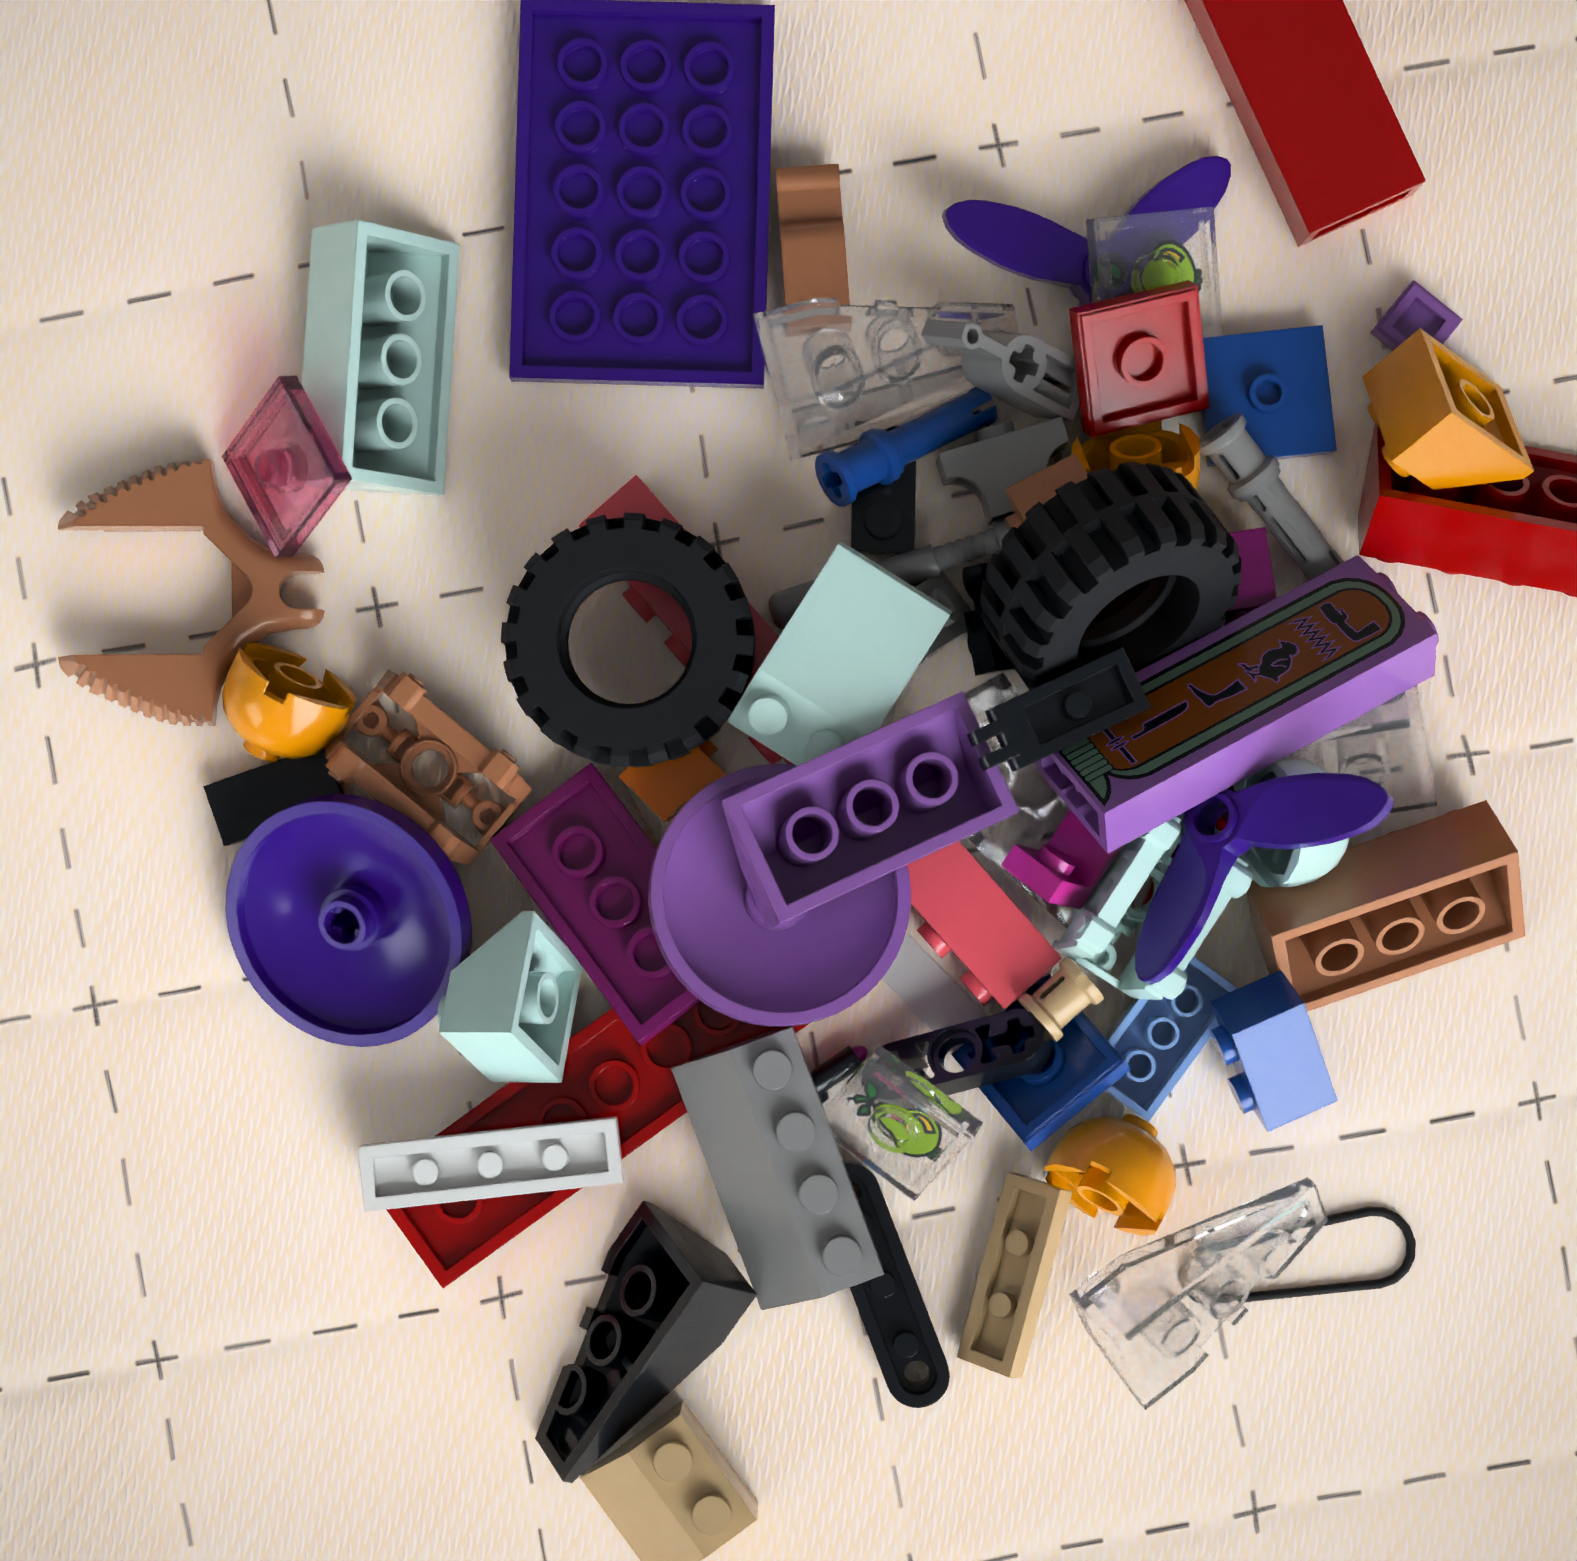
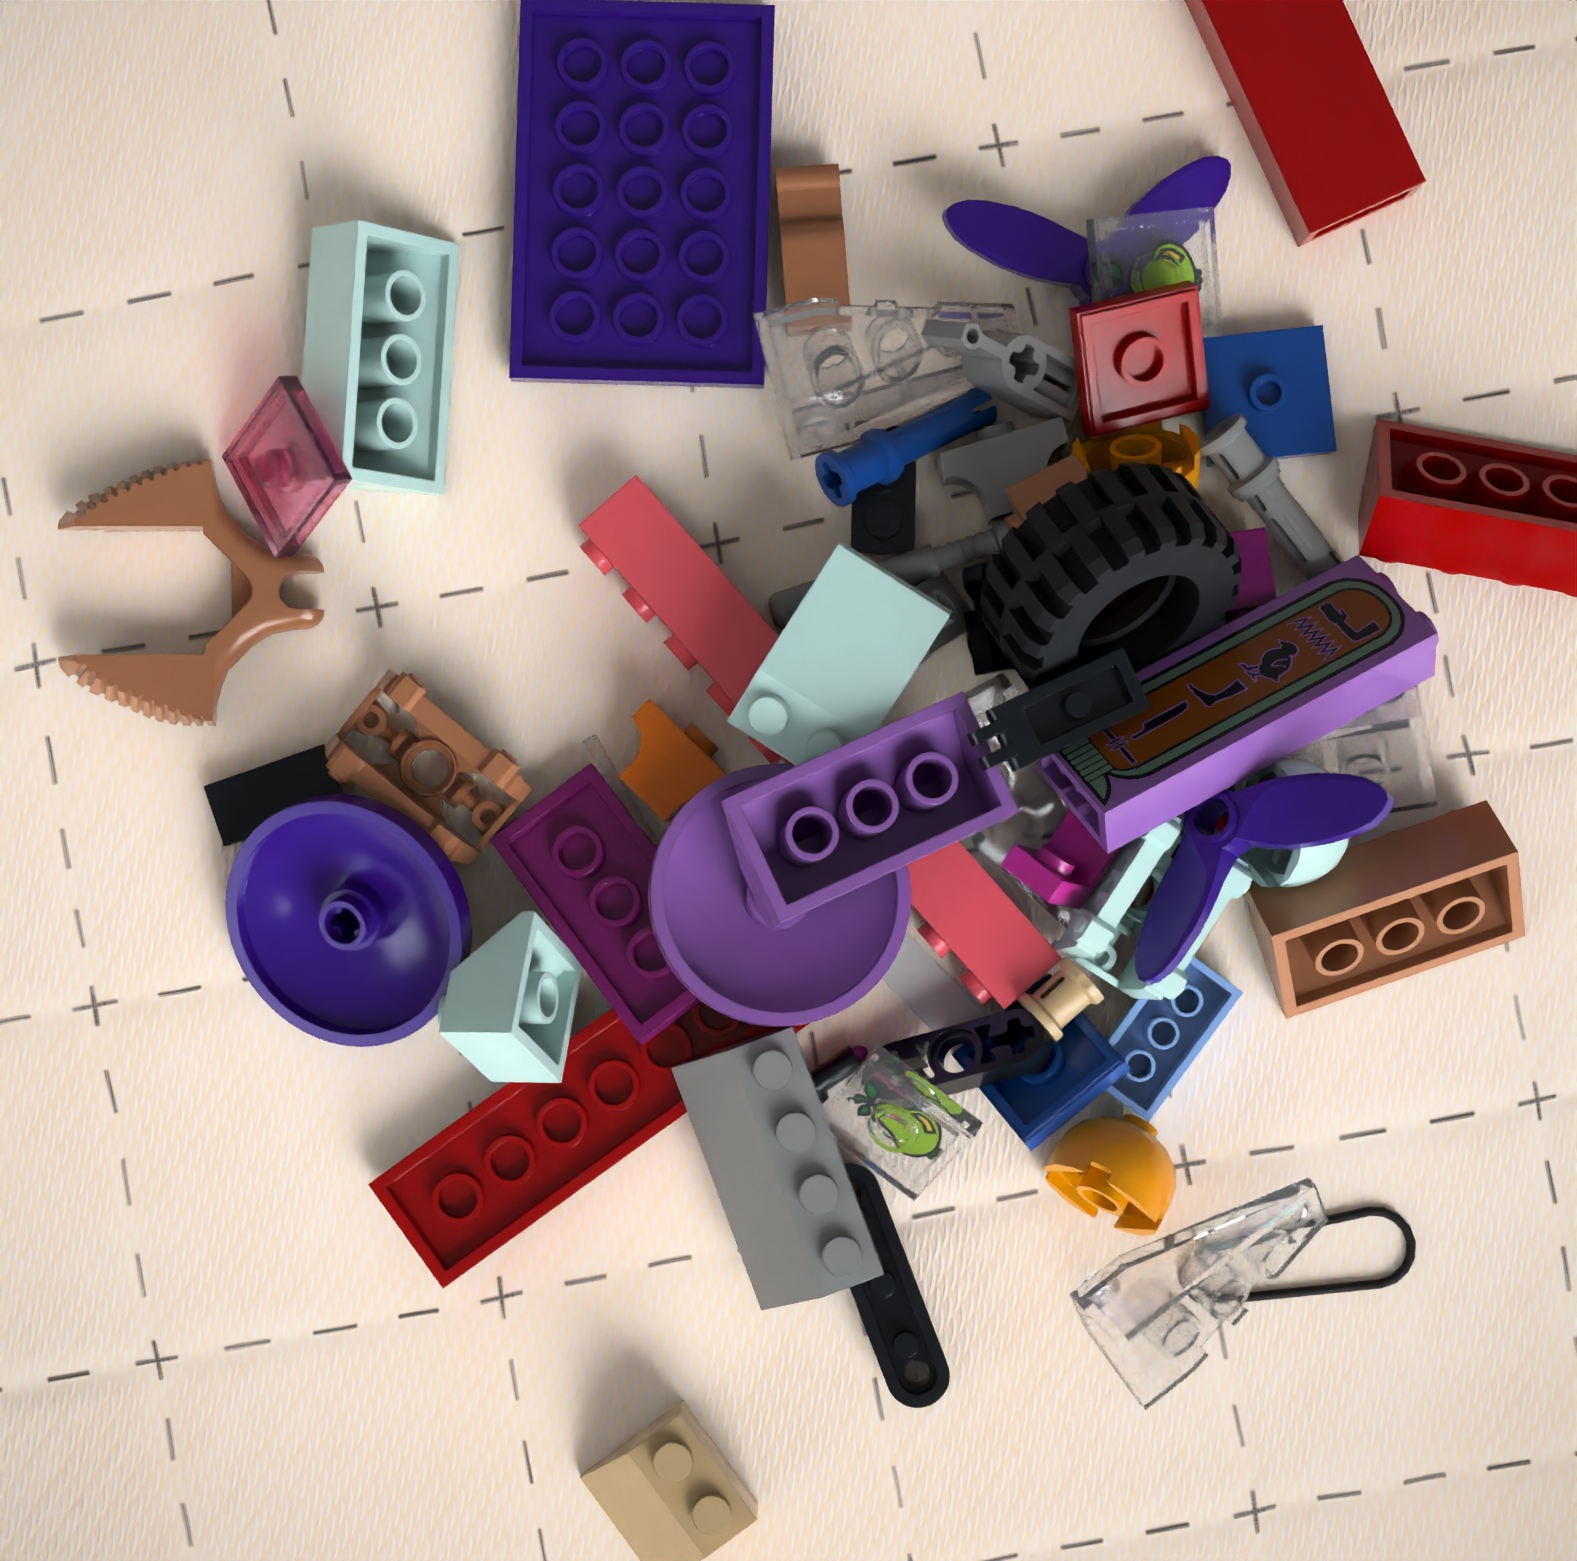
light orange cylinder [222,643,357,762] -> none
white plate [357,1116,624,1212] -> none
black tyre [501,513,755,768] -> none
black wedge [535,1201,757,1483] -> none
tan plate [956,1172,1073,1378] -> none
brick [1210,970,1338,1132] -> none
light orange slope [1362,328,1534,490] -> none
medium lavender tile [1370,280,1463,351] -> none

